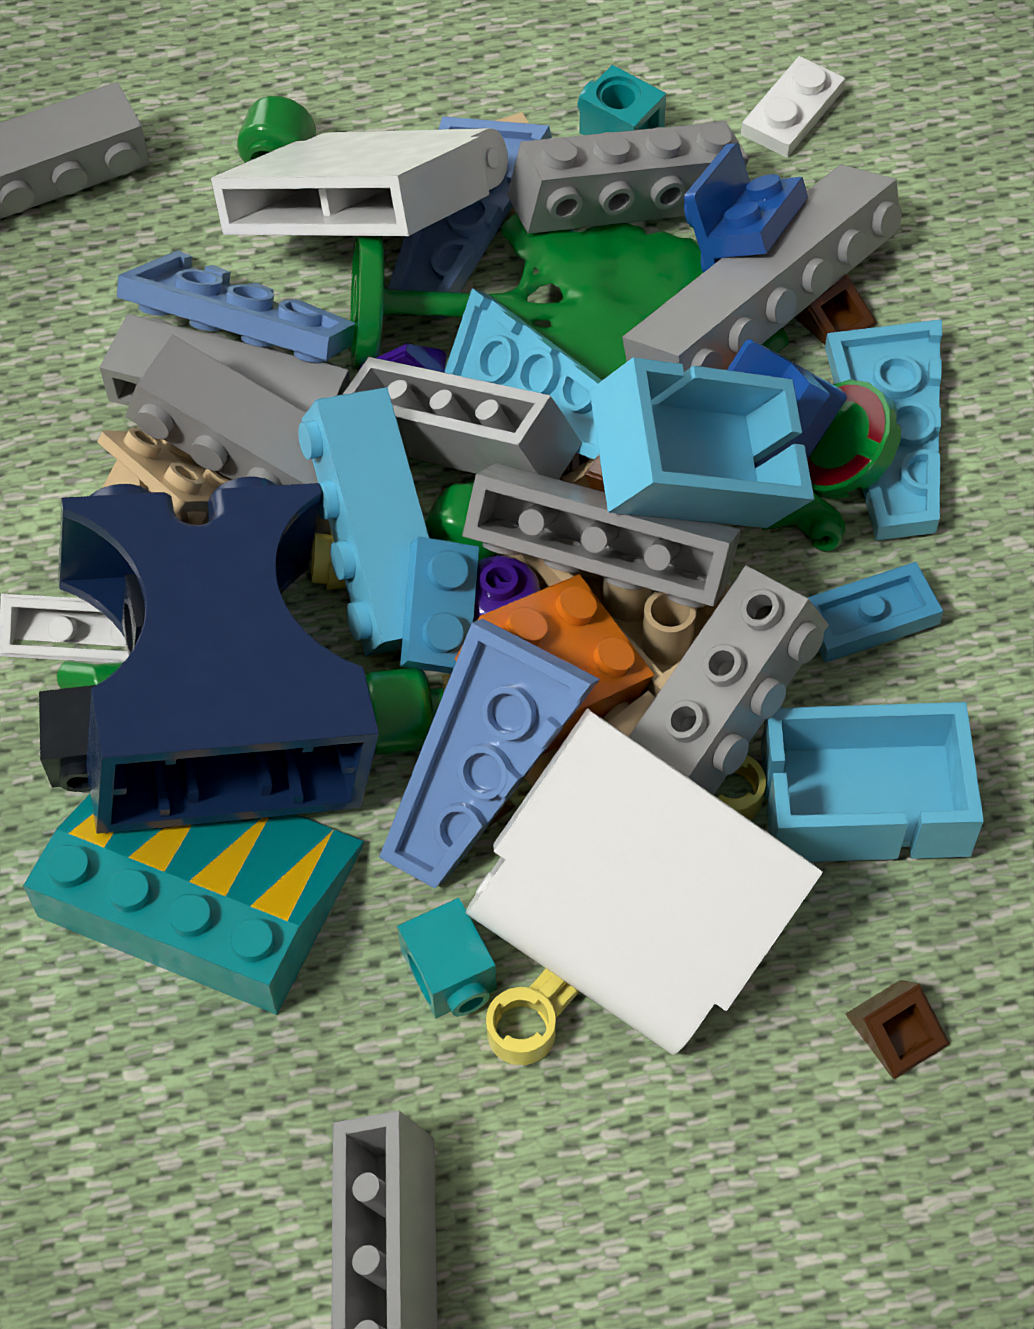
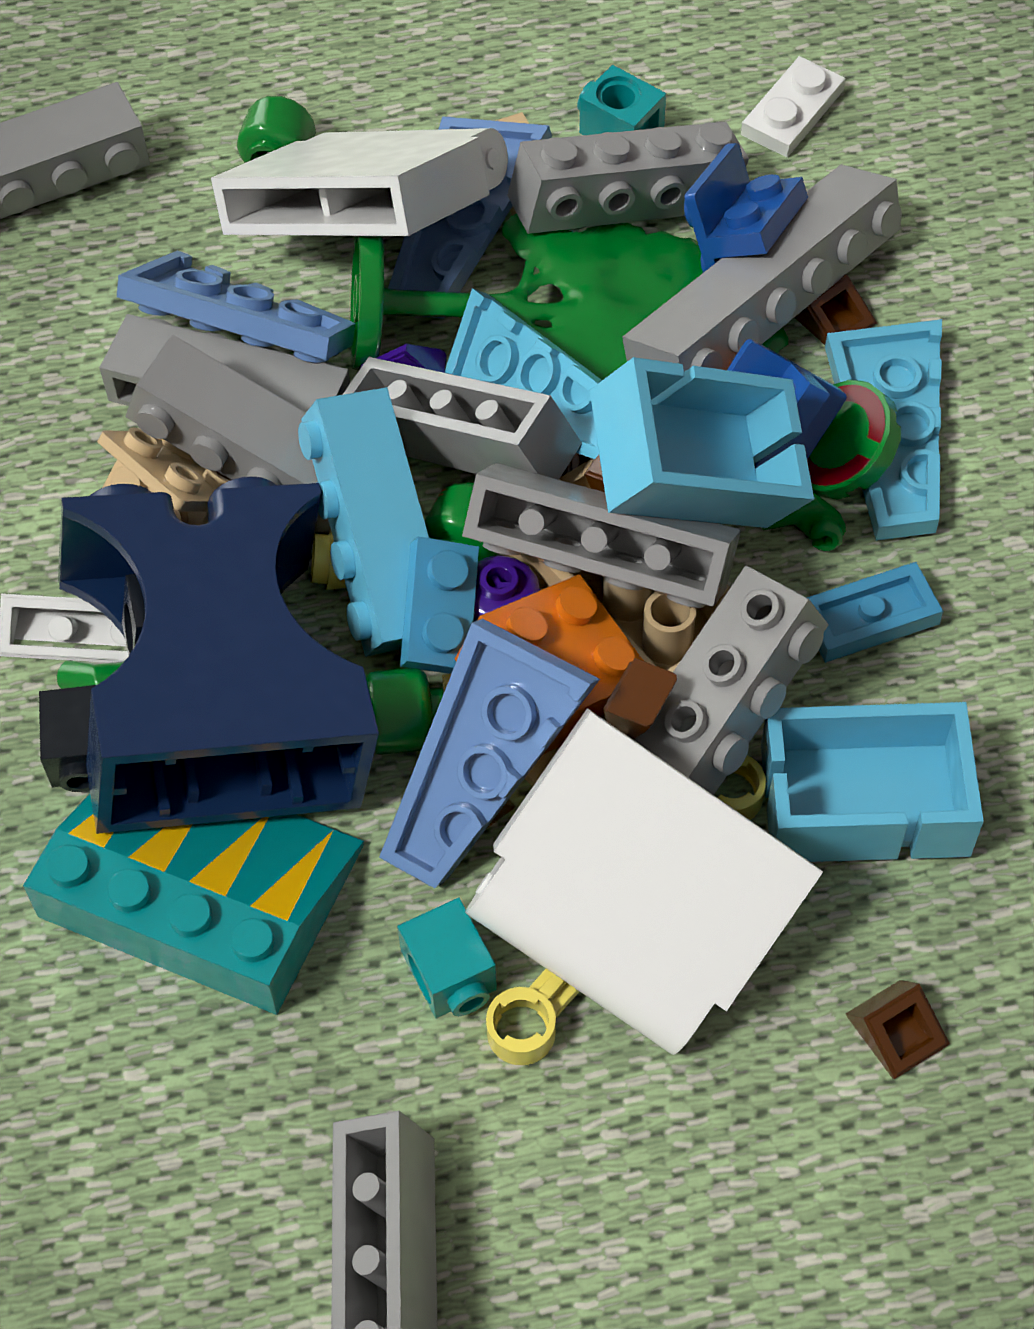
none -> reddish brown slope [603,658,677,739]

